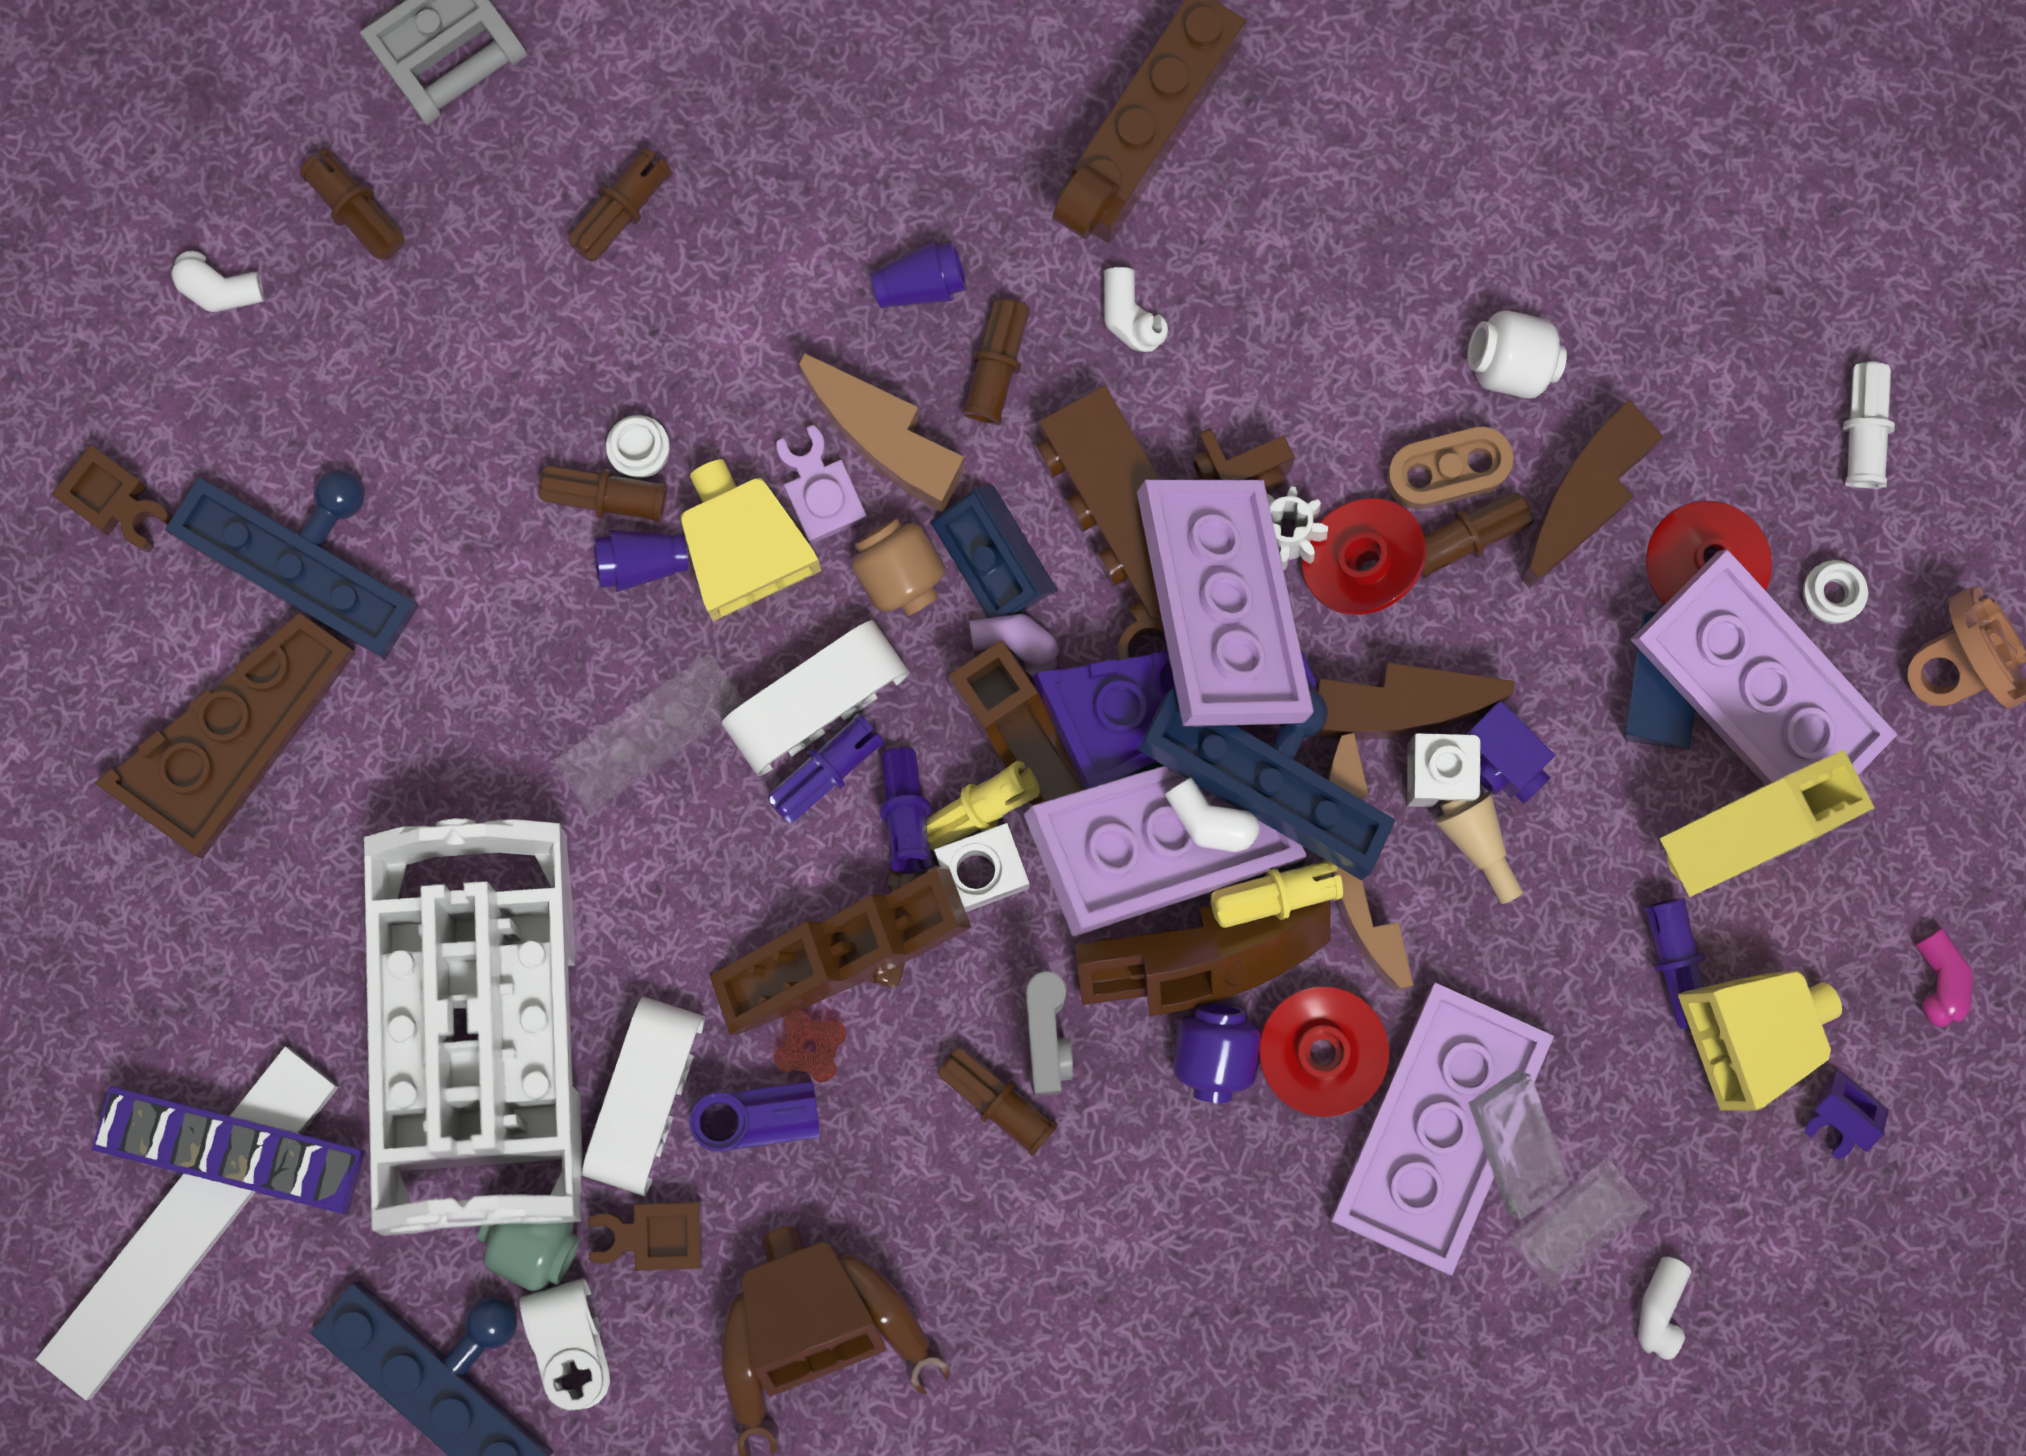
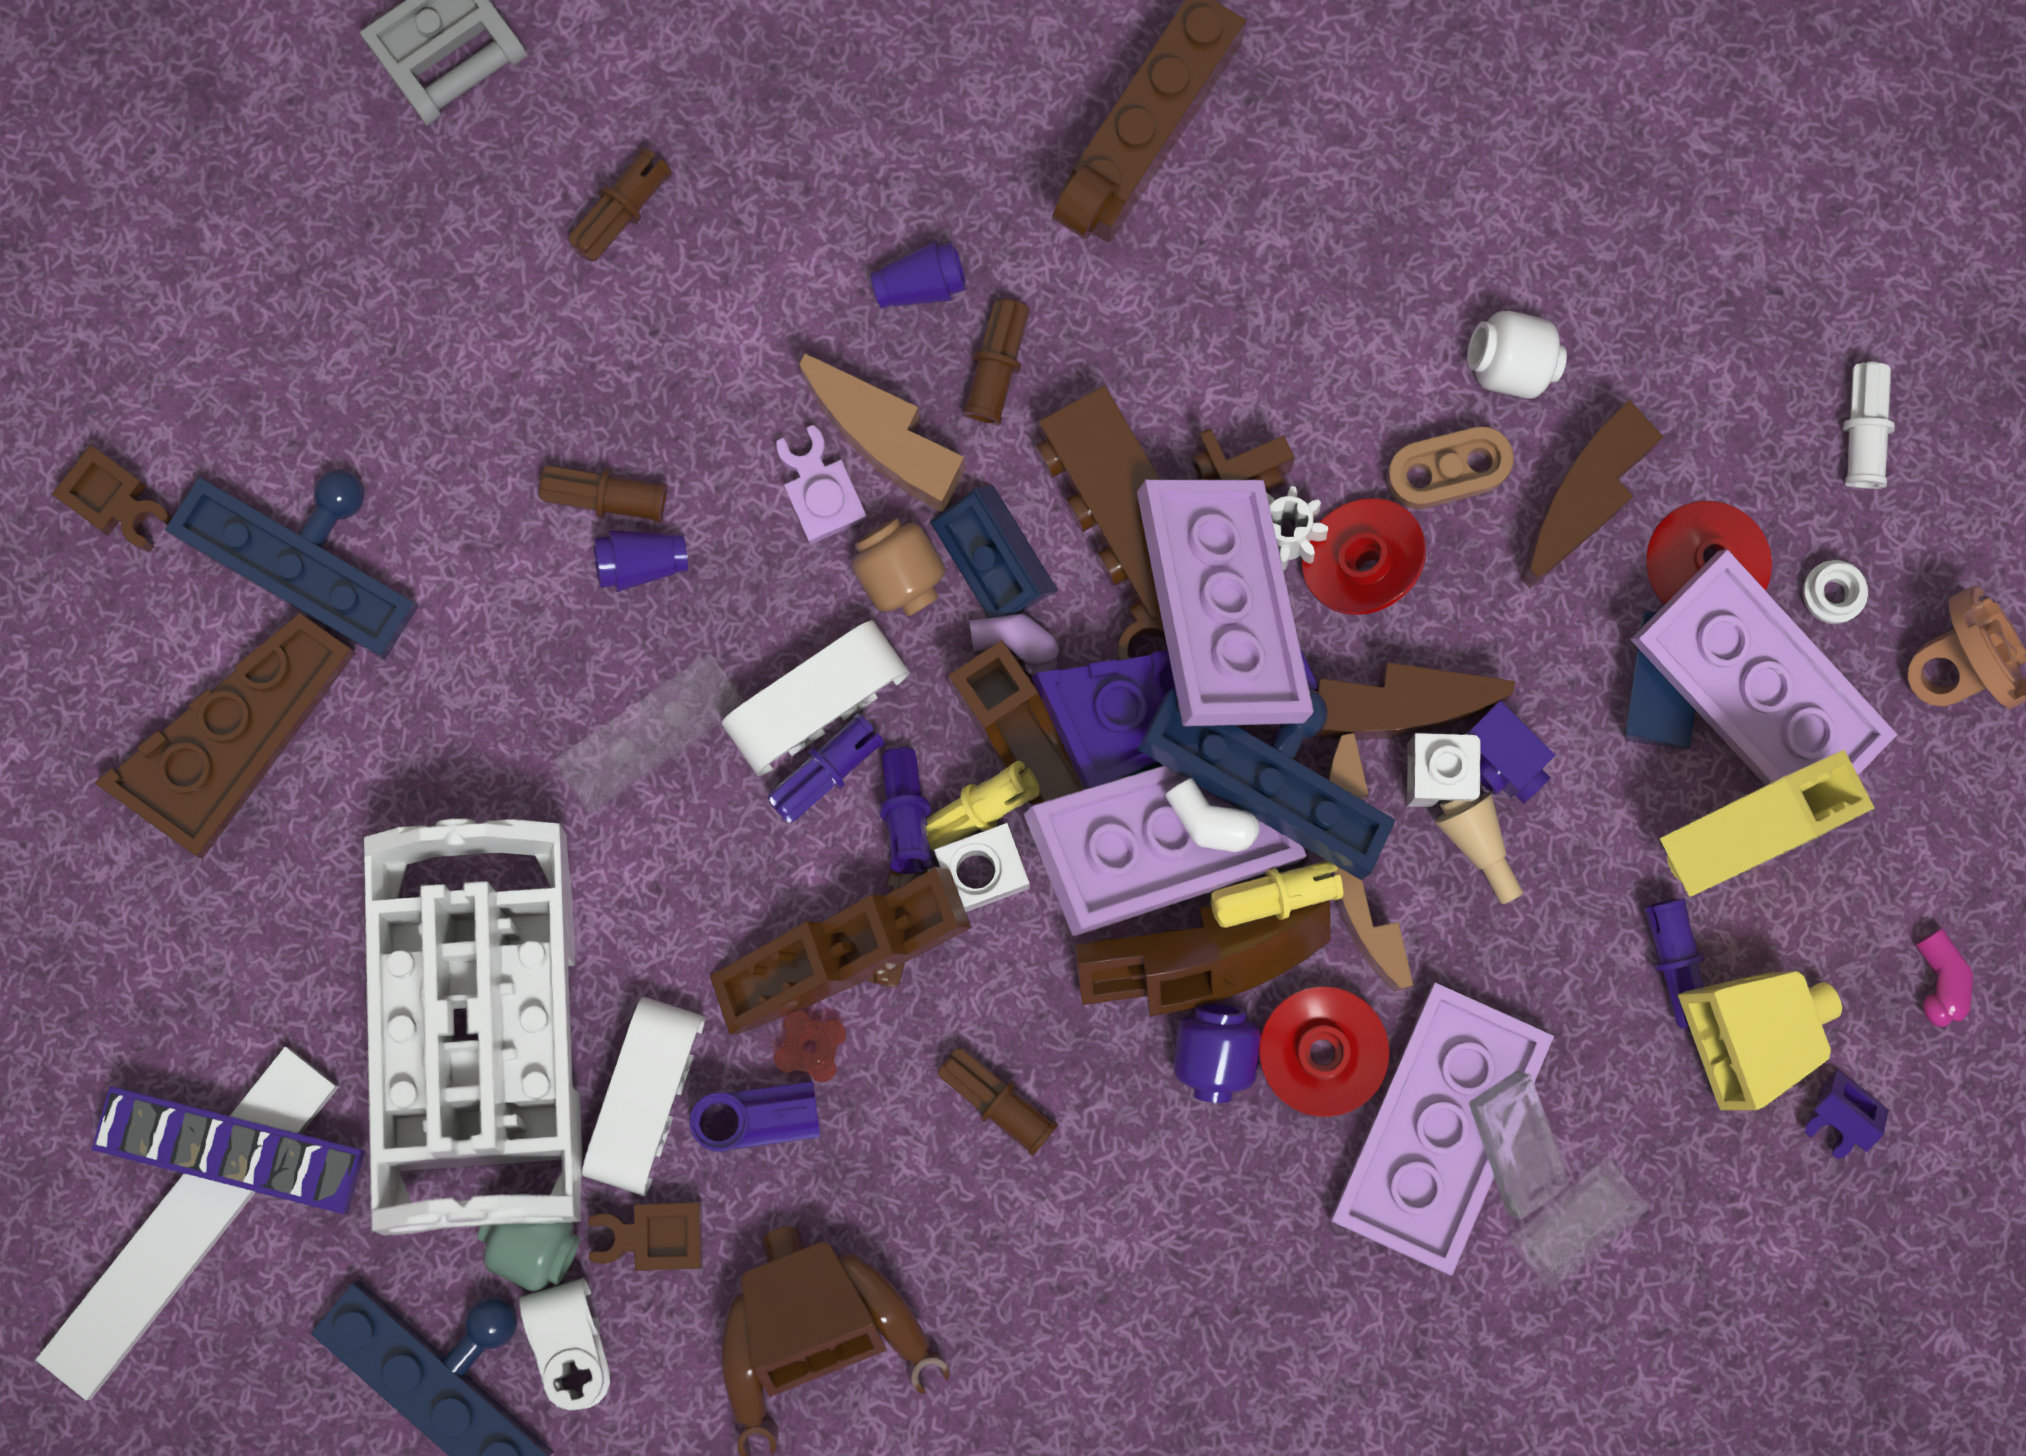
white arm [171,251,265,312] -> none
reddish brown axle [300,149,405,260] -> none
white plate [606,415,670,479] -> none
light yellow torso [680,459,822,621] -> none
light grey plate [1026,971,1073,1097] -> none
white arm [1104,267,1168,352] -> none
reddish brown axle [1421,493,1533,578] -> none
white arm [1637,1257,1692,1360] -> none

